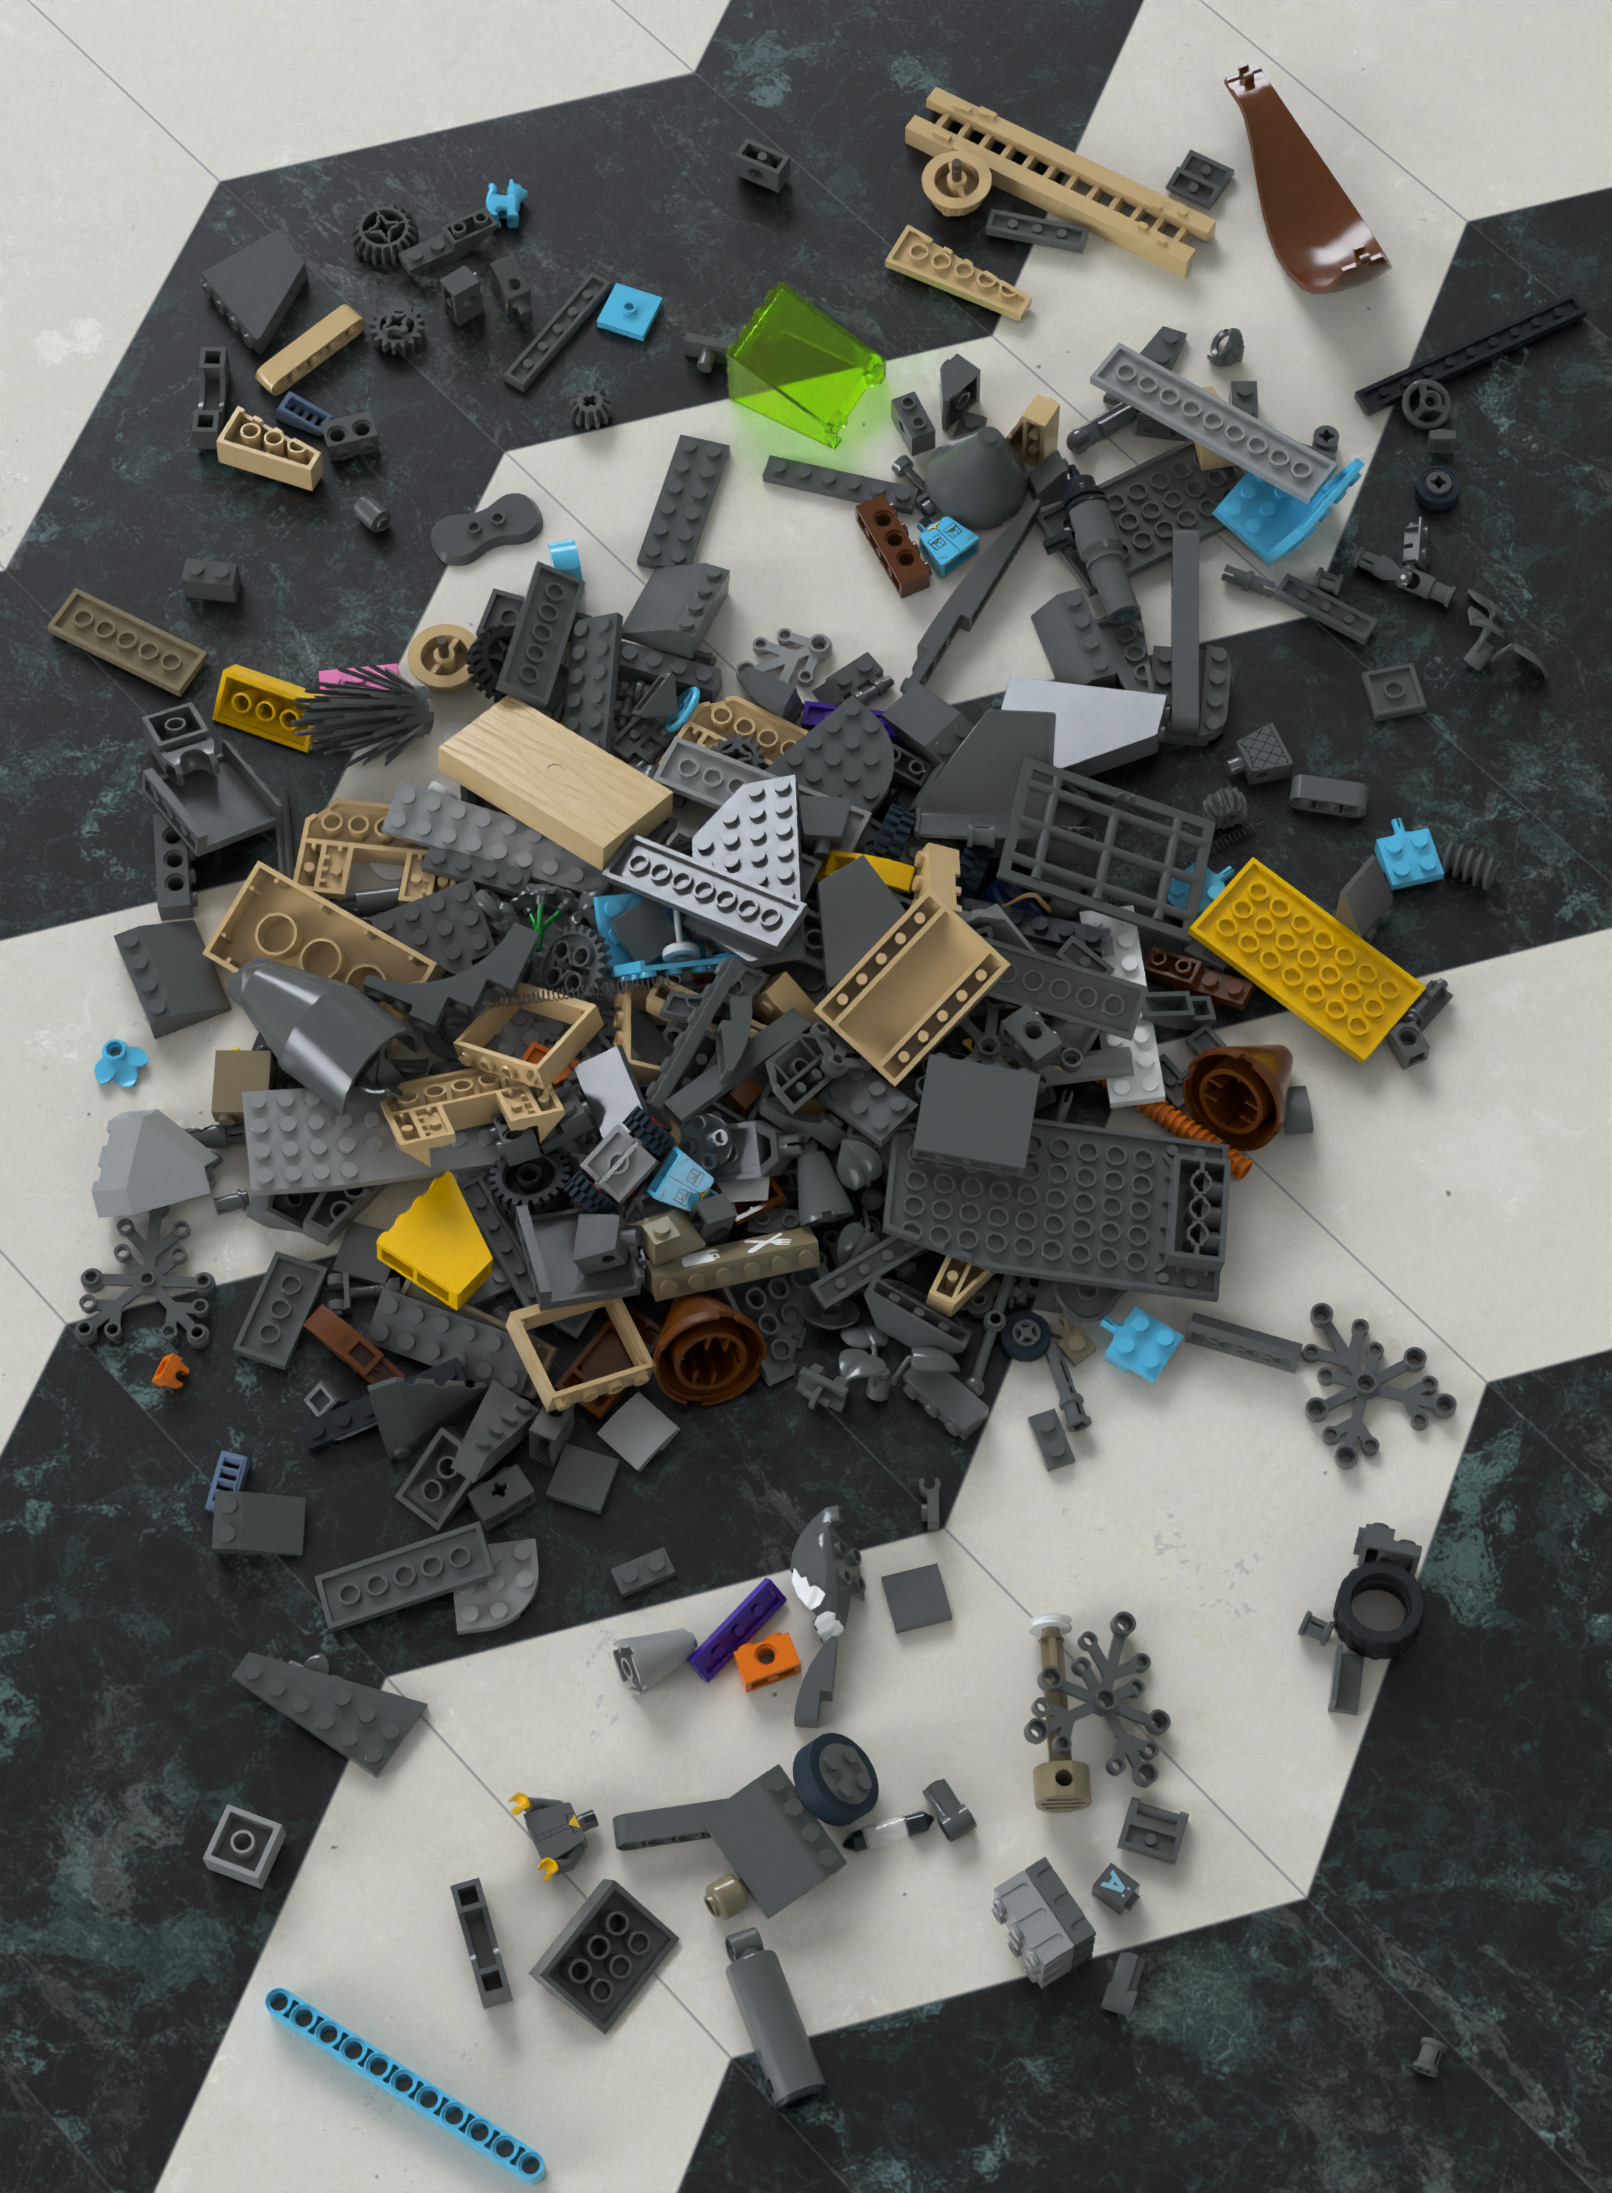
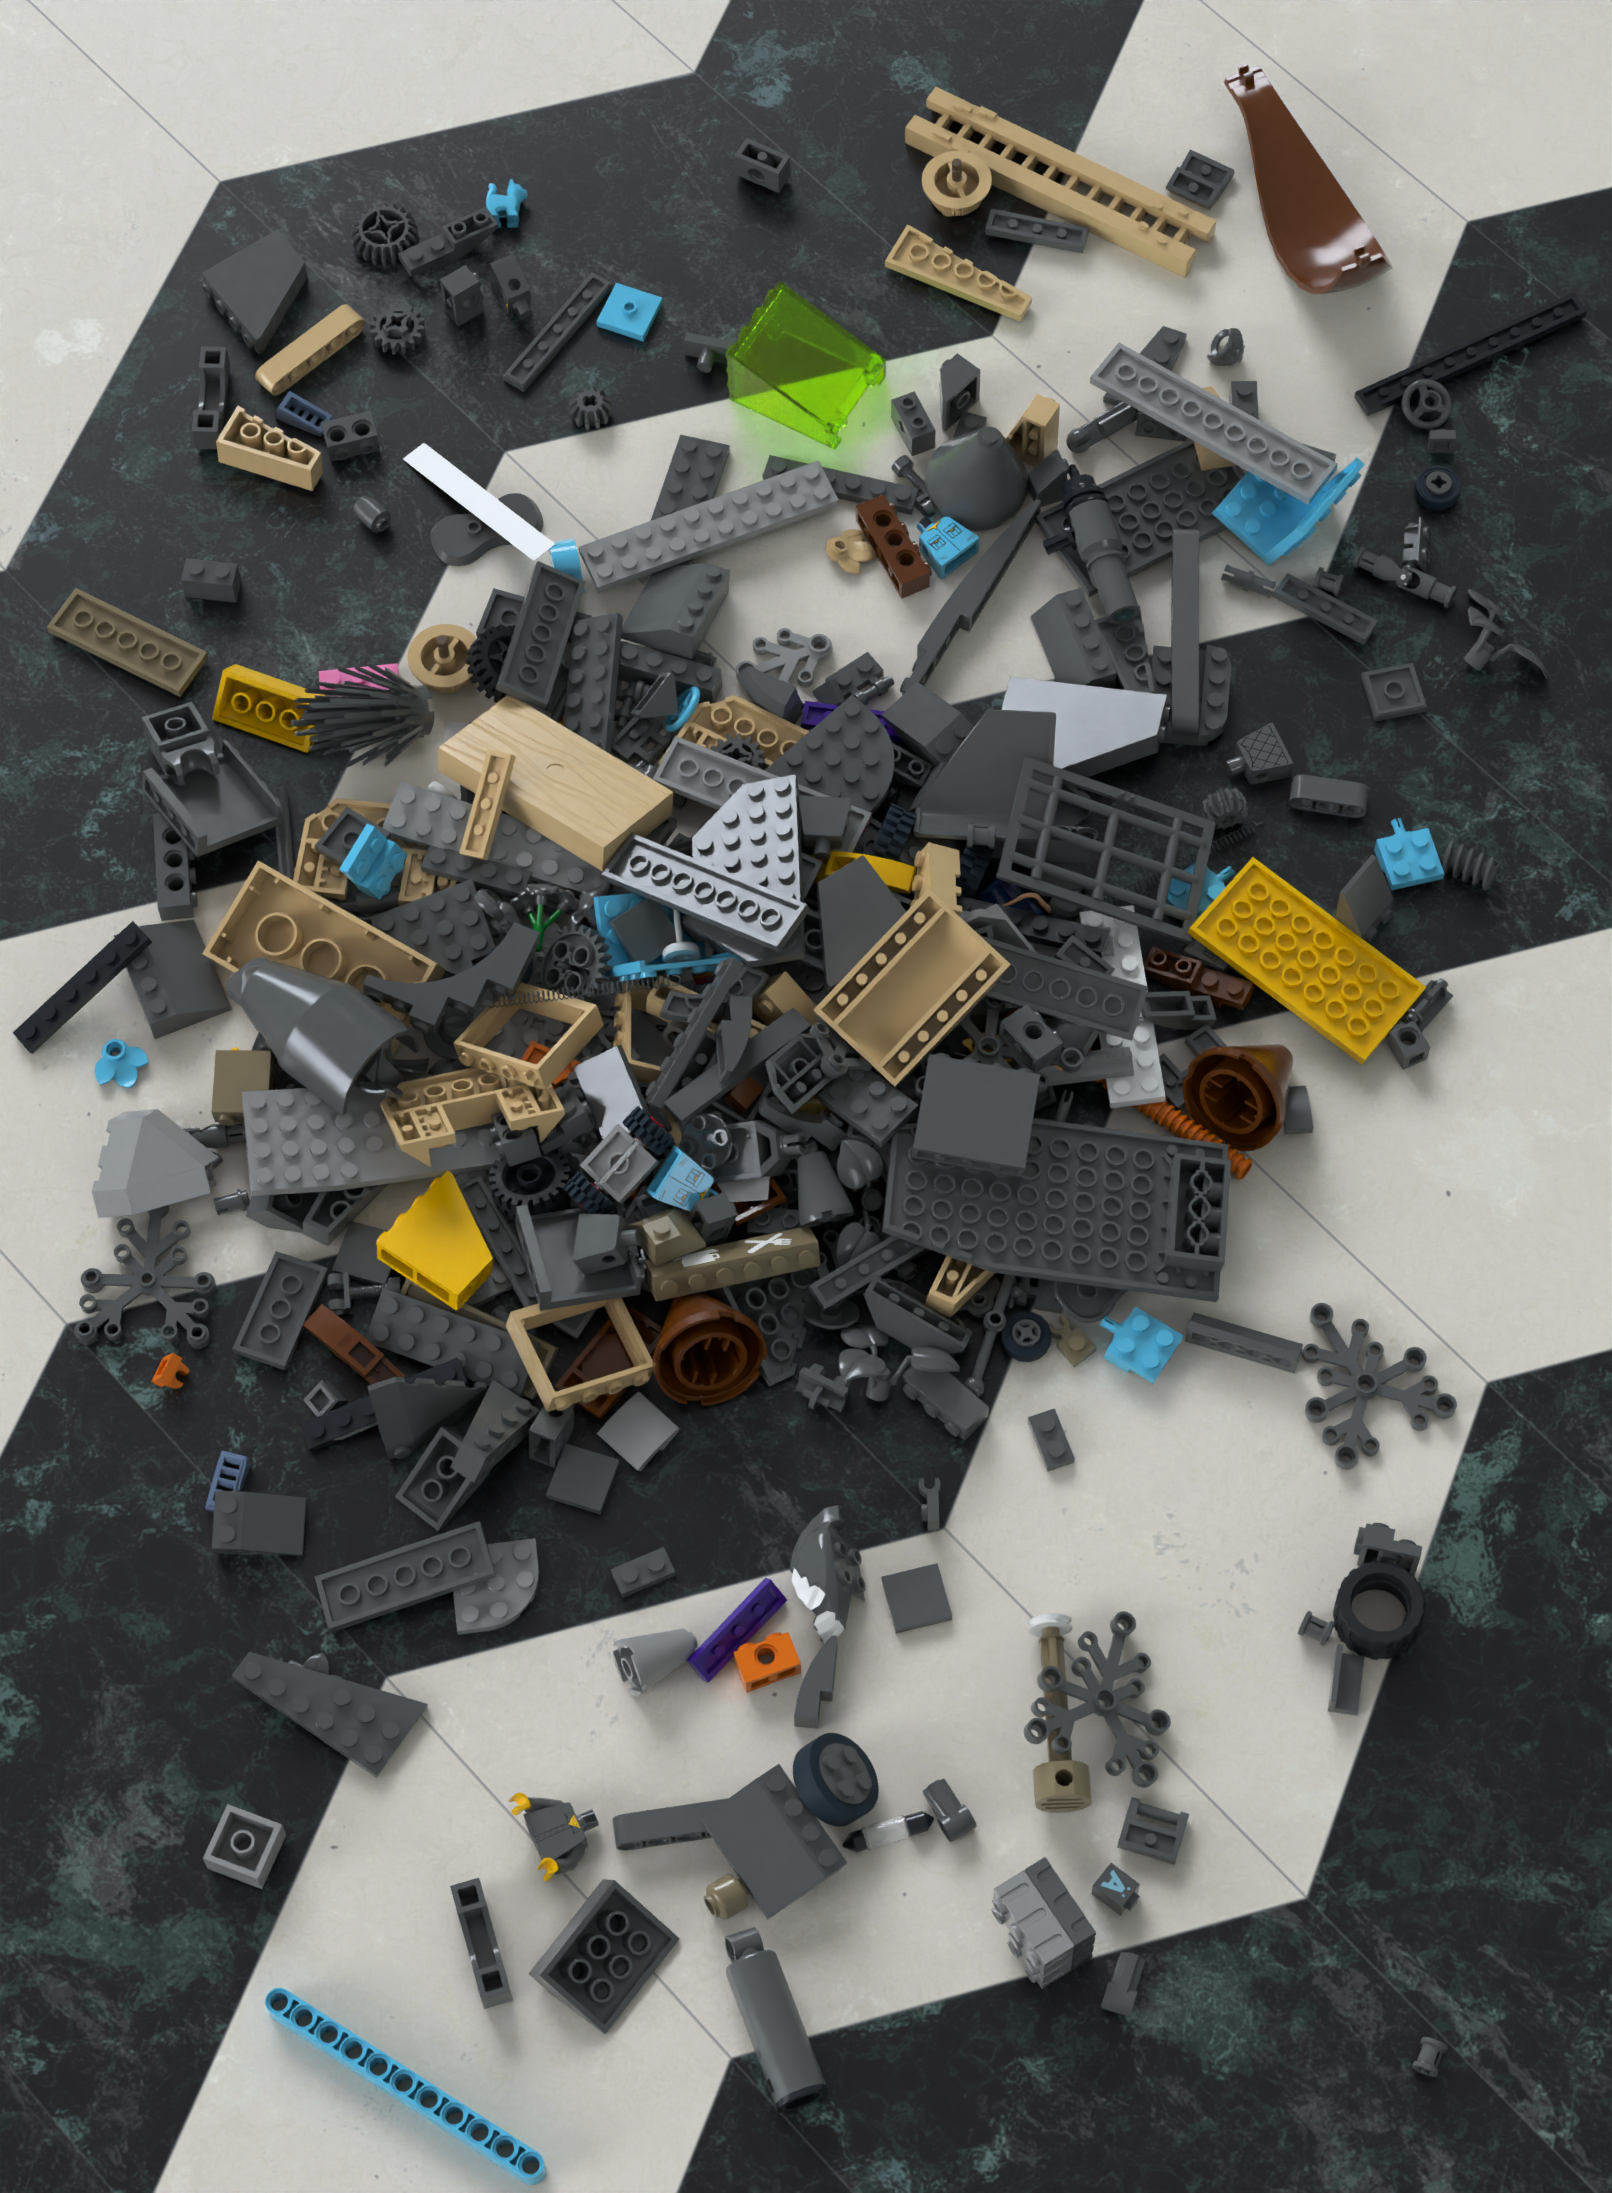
dark grey brick [467,1464,537,1531] -> none
dark grey pin [1044,1347,1092,1432] -> none
dark grey wheel [1312,425,1339,453] -> none
none -> black plate [13,921,152,1054]
none -> dark grey plate [315,807,391,866]
none -> medium azure plate [339,824,407,900]
none -> white sticker [403,443,555,561]
none -> tan plate [459,749,516,861]
none -> light grey plate [579,460,839,593]
none -> tan plate [825,529,877,575]

